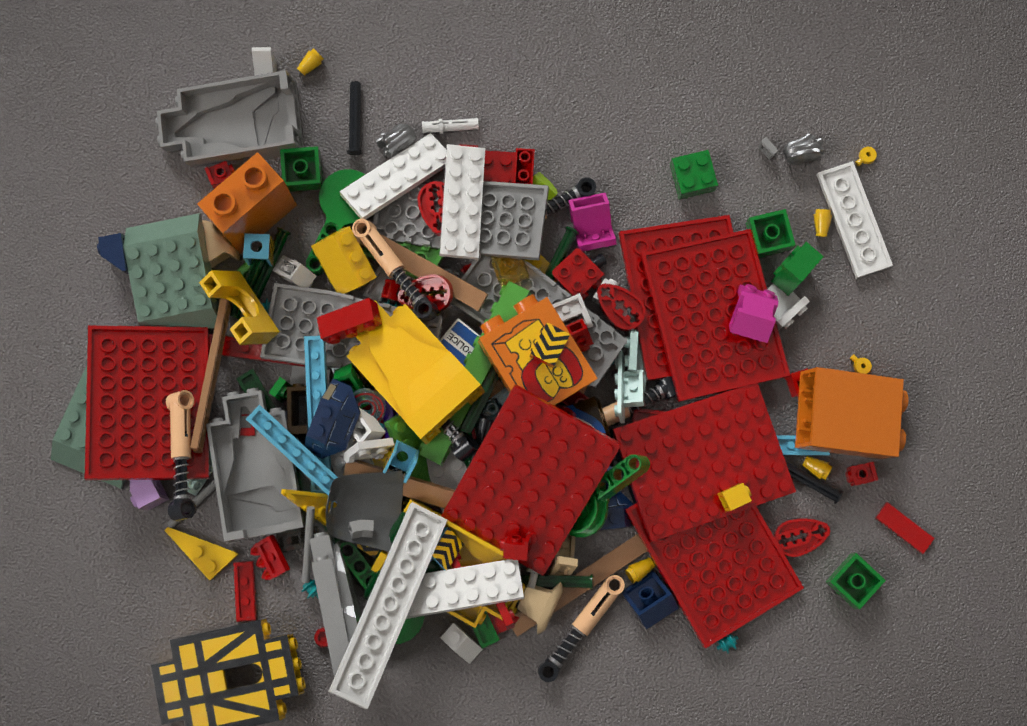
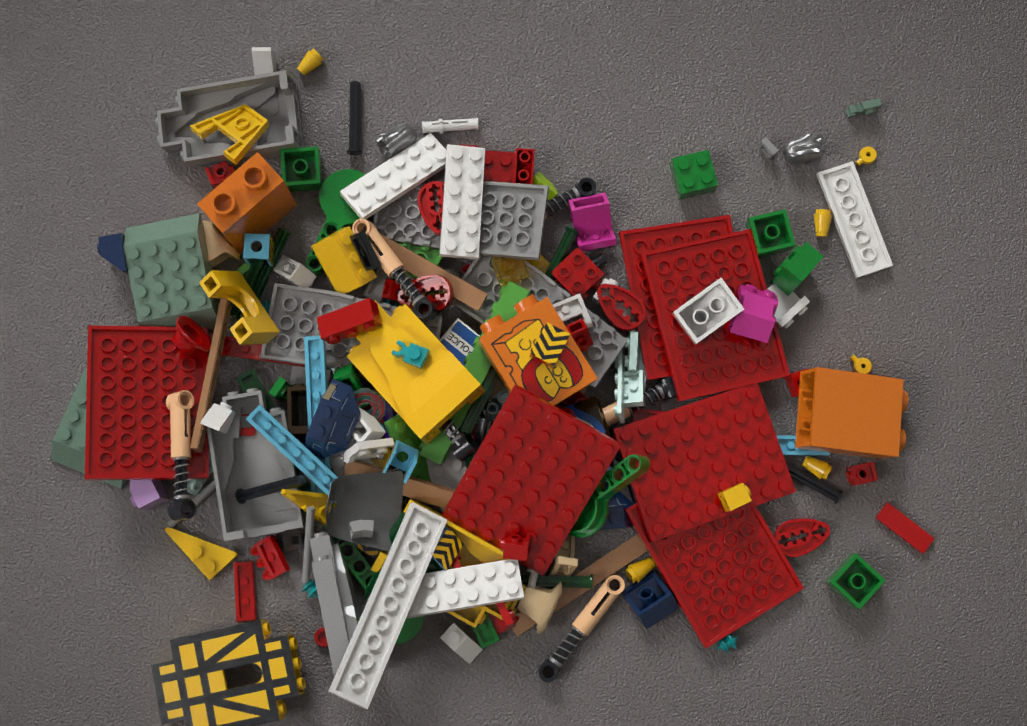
none -> red hat [173,315,211,355]
none -> yellow wing [190,104,270,165]
none -> white slope [200,402,236,434]
none -> black axle [235,474,306,504]
none -> black tile [350,230,381,271]
none -> teal plate [392,340,430,369]
none -> white slope [672,278,744,344]
none -> sand green plate [846,98,882,118]

